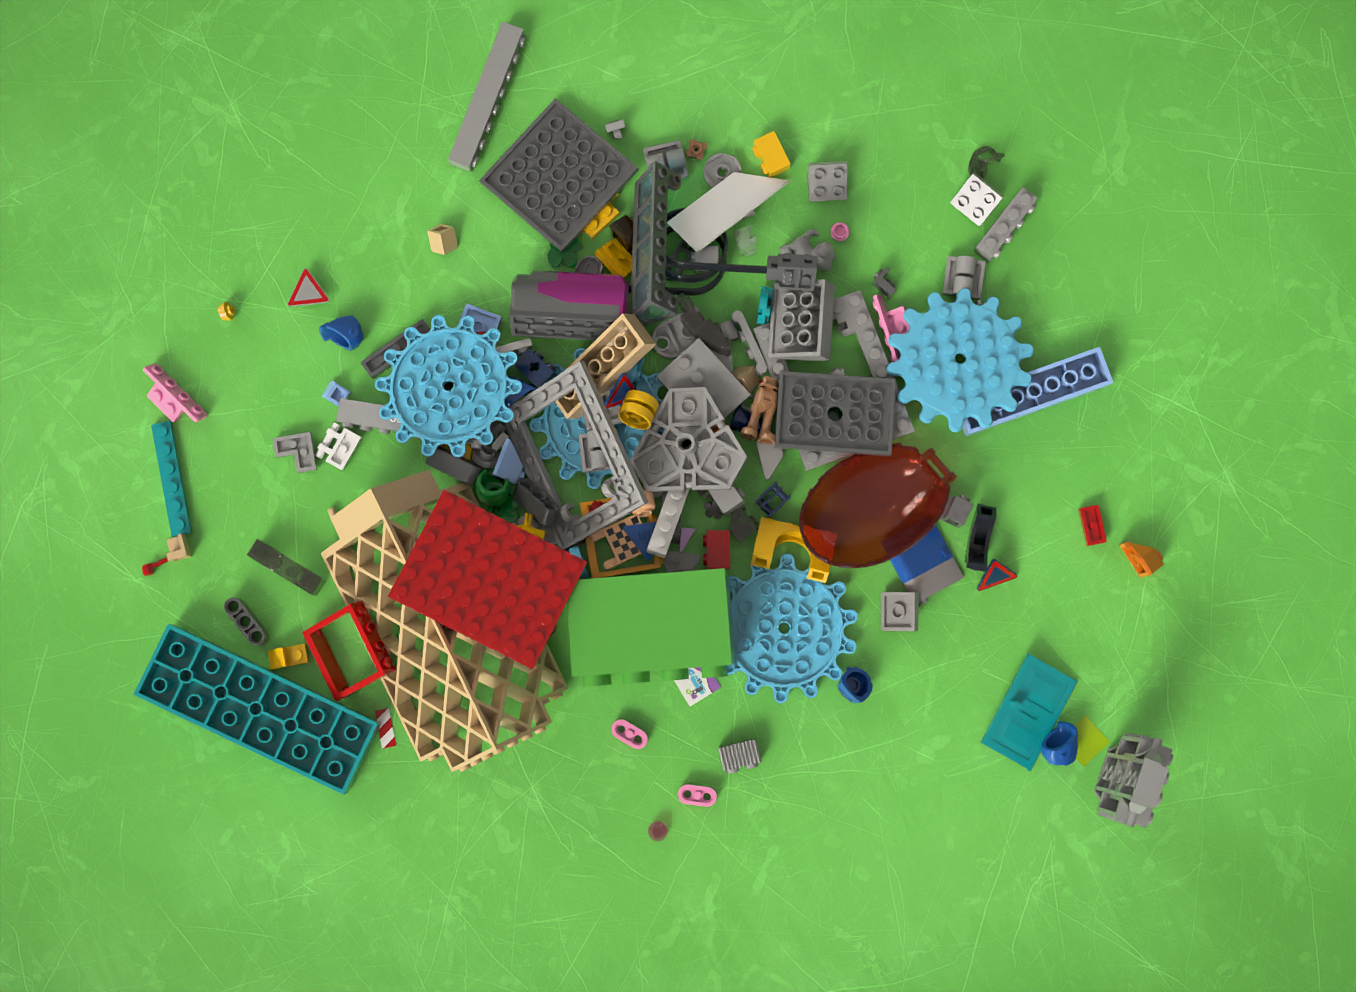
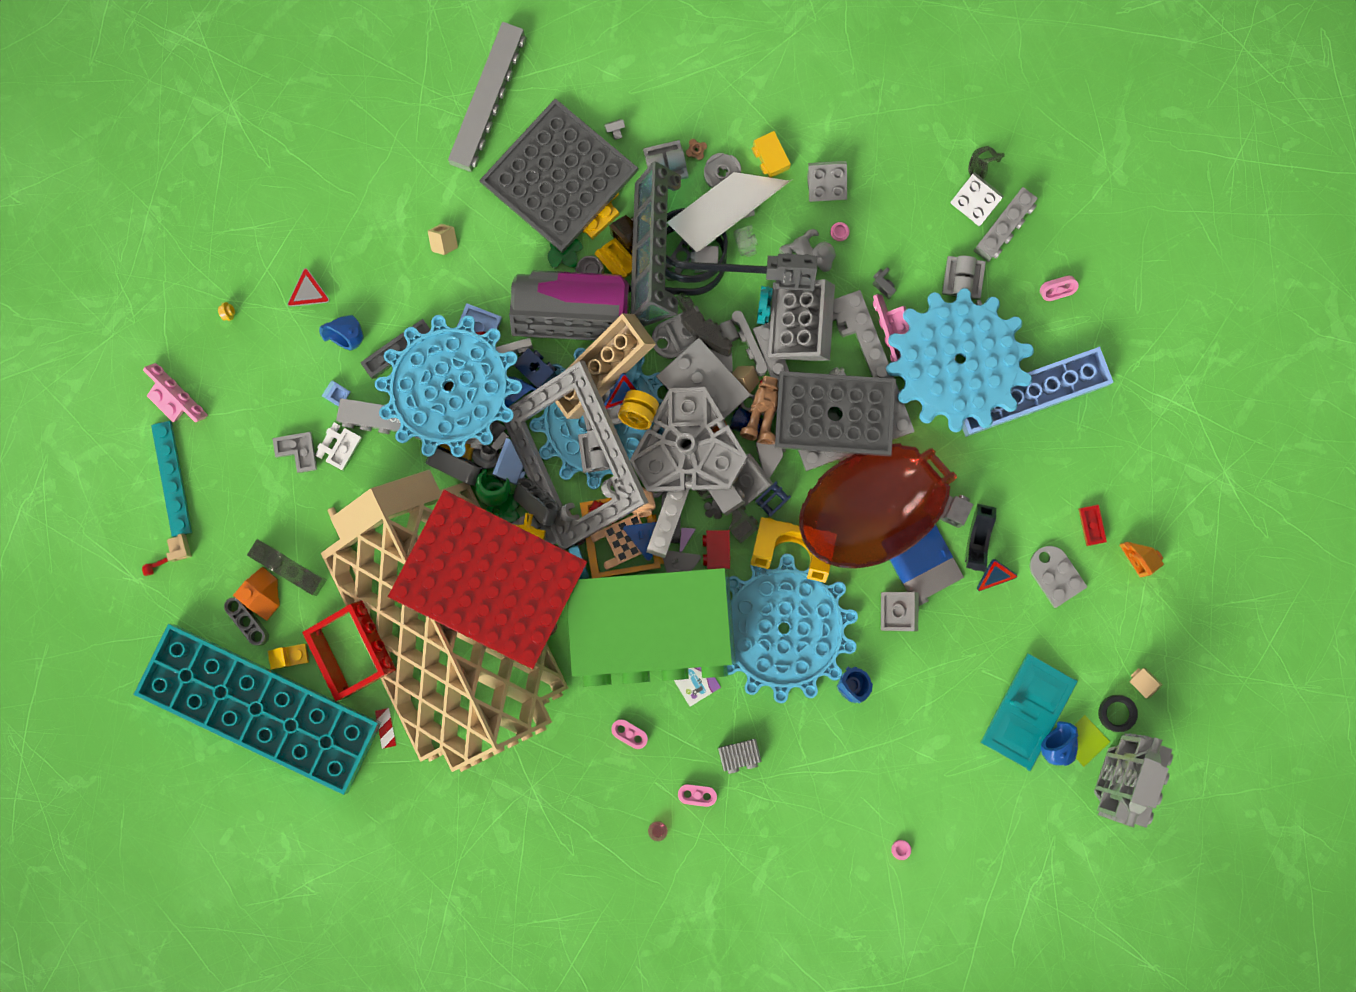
none -> orange slope [233,567,280,621]
none -> light grey tile [733,453,773,506]
none -> bright pink tile [891,840,911,860]
none -> light grey plate [1029,546,1087,608]
none -> bright pink plate [1040,275,1079,301]
none -> black tyre [1098,695,1138,732]
none -> tan brick [1129,668,1163,699]

